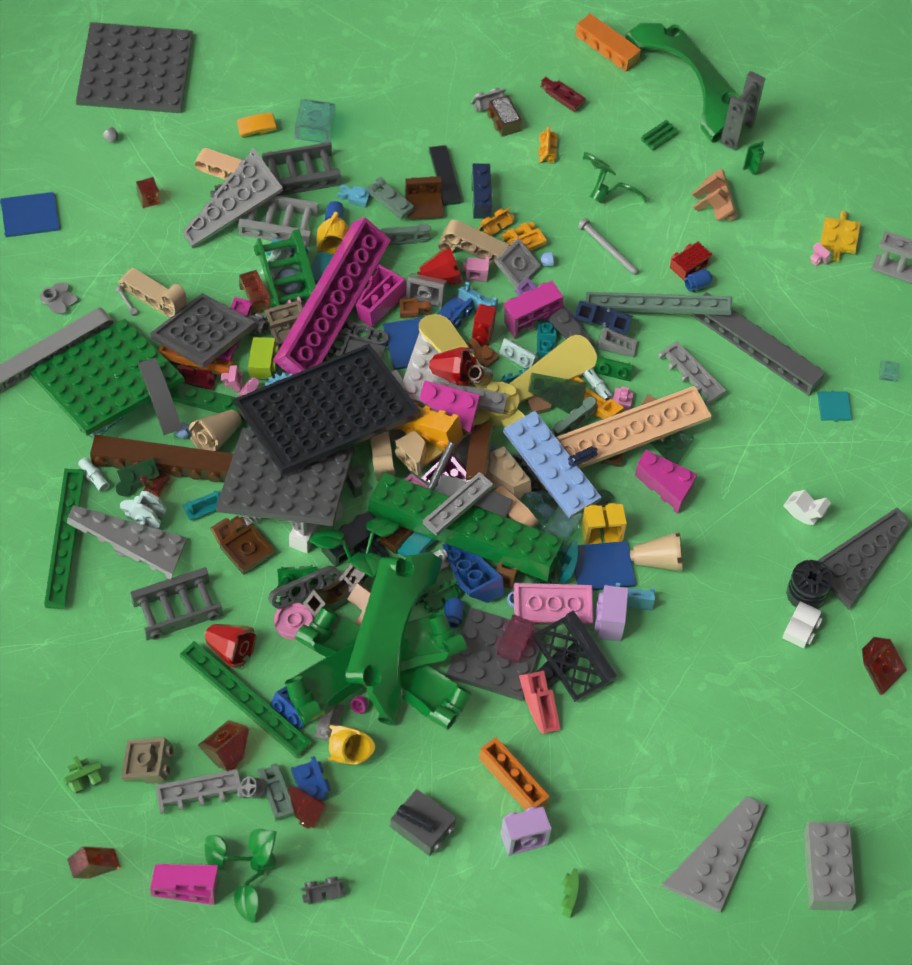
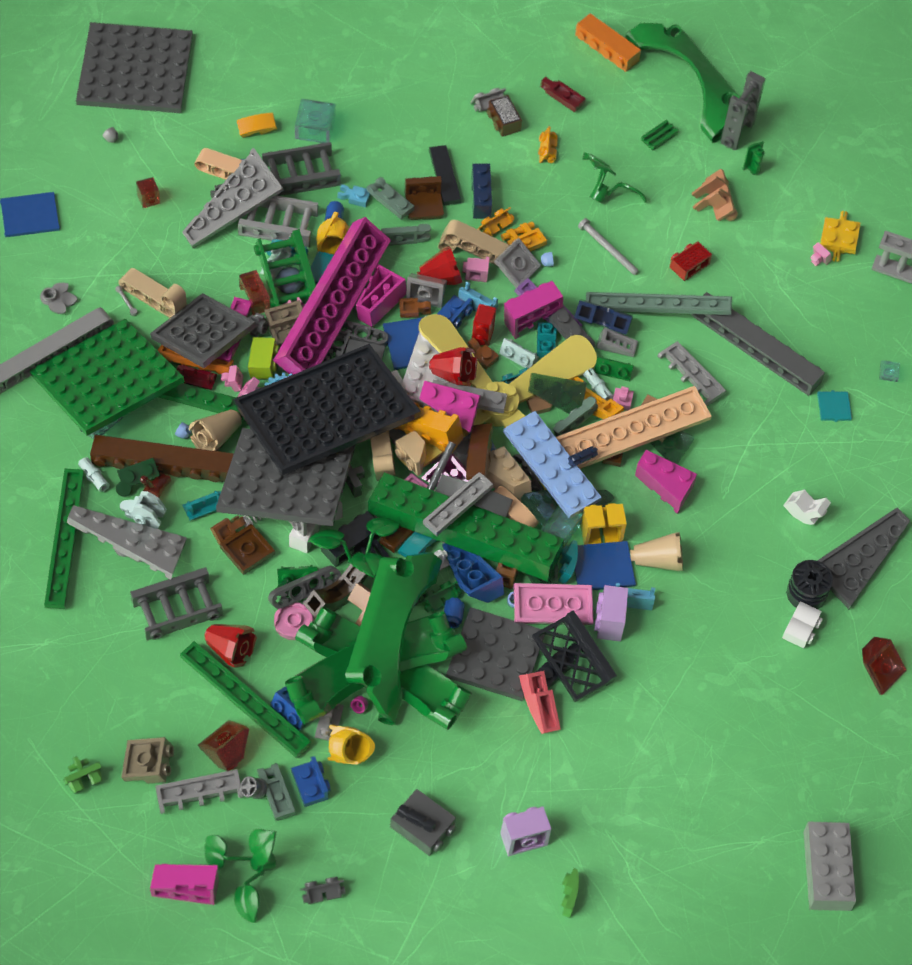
slope [67,846,120,879] -> none
dark grey slope [137,358,182,435] -> none
clear red slope [288,785,329,829] -> none
reddish brown brick [468,364,493,386] -> none
orange brick [479,737,550,811] -> none
clear pink brick [495,614,535,663] -> none
light grey wing [661,796,765,913] -> none
blue brick [684,269,713,292] -> none

